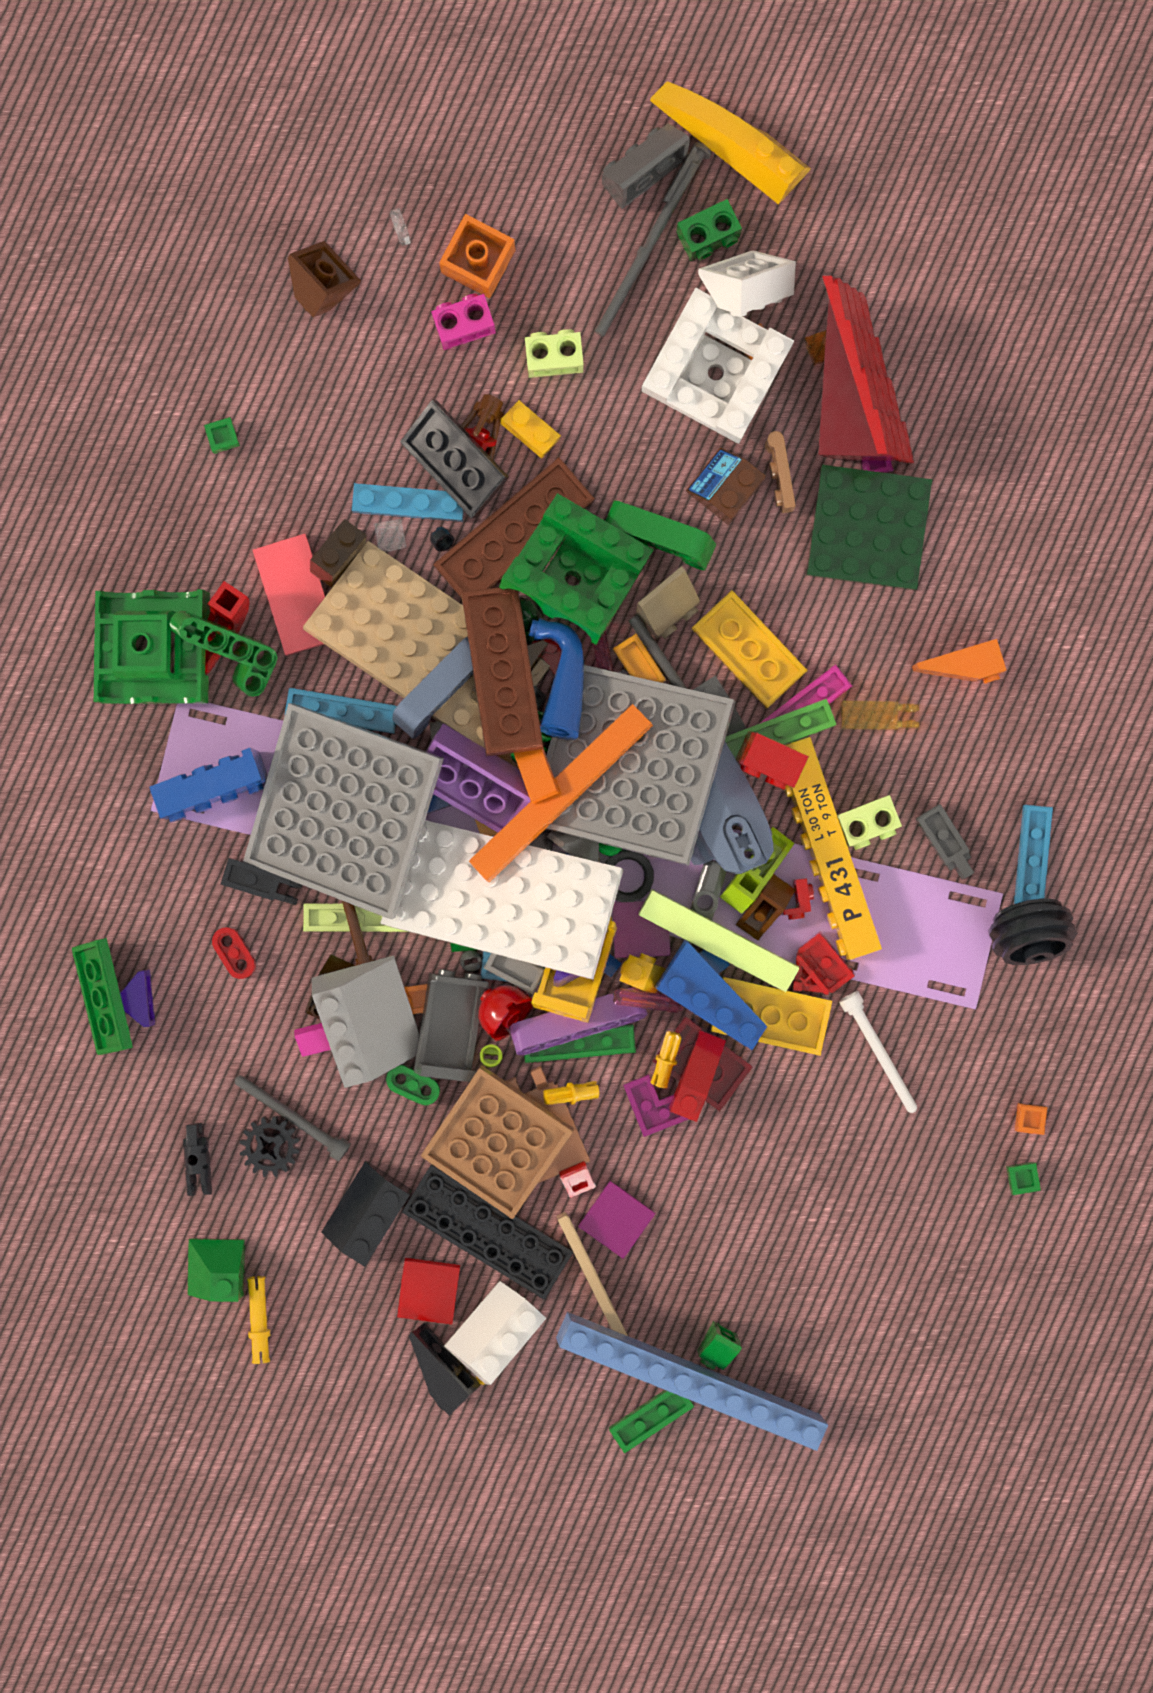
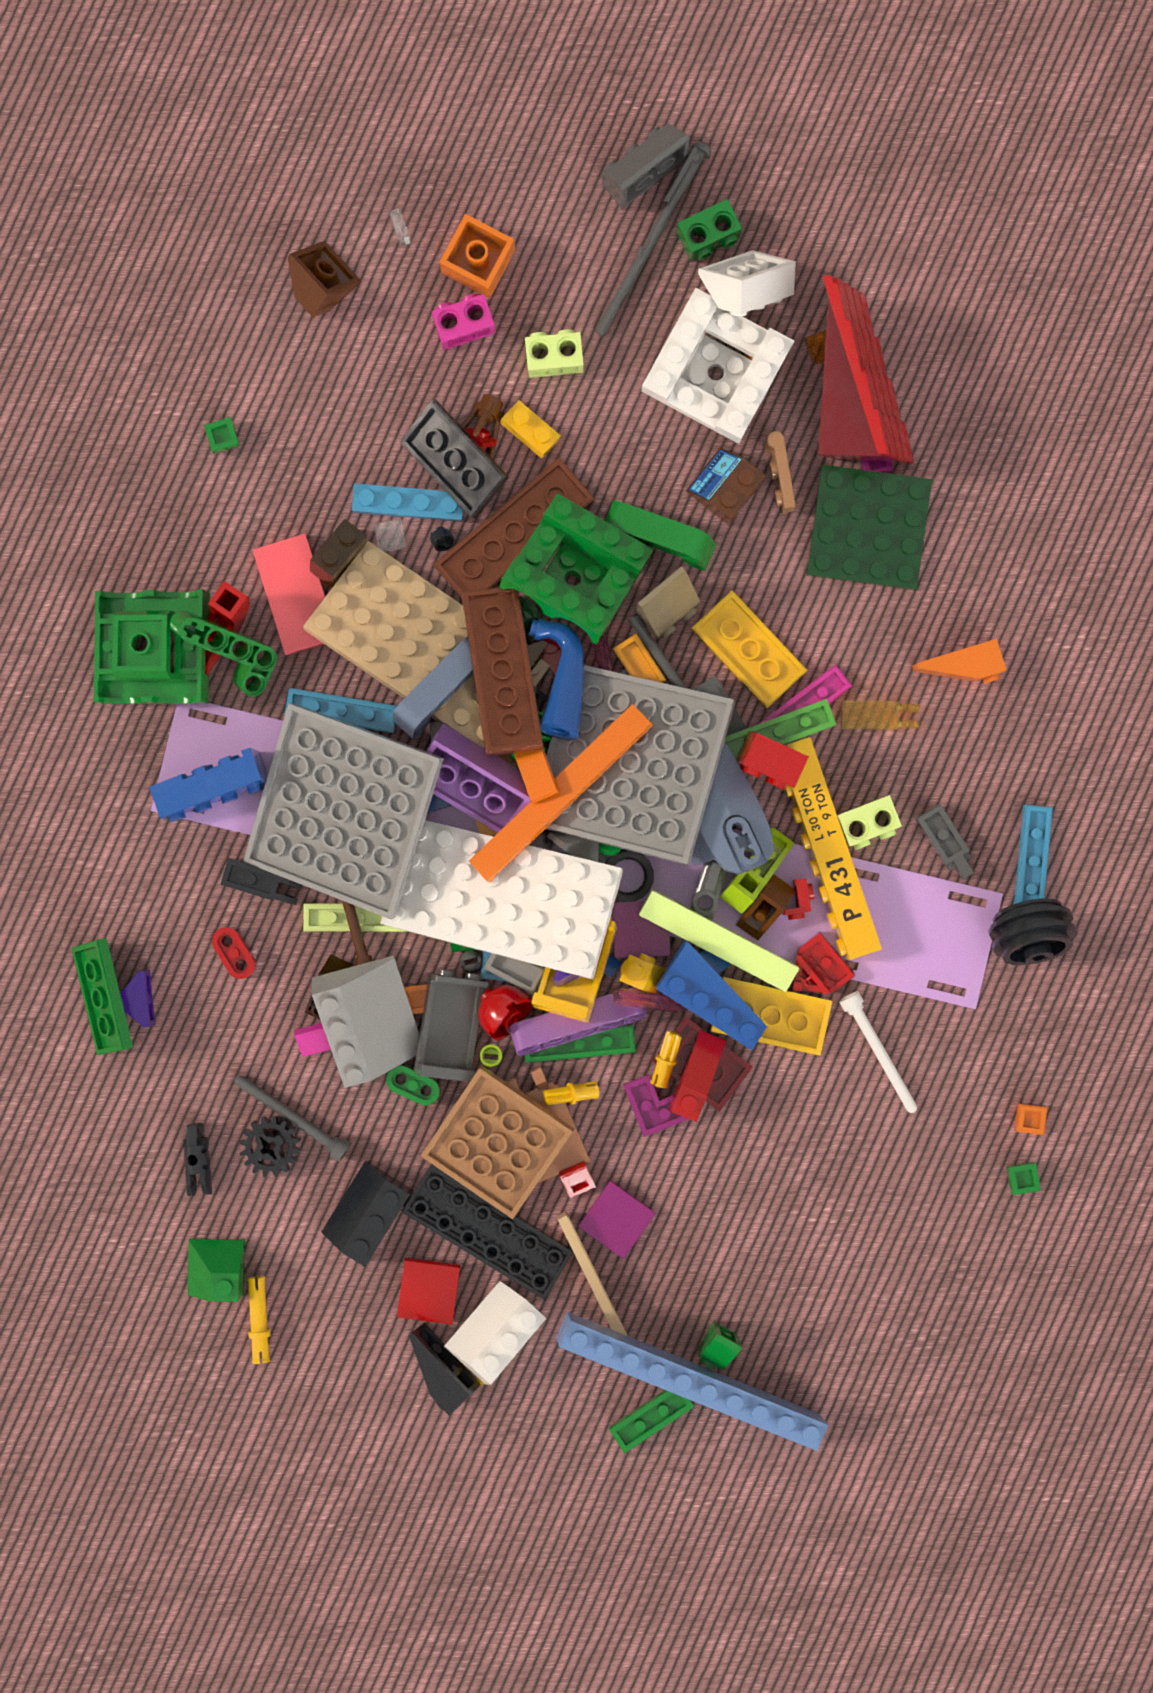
yellow wedge [650,81,811,205] -> none

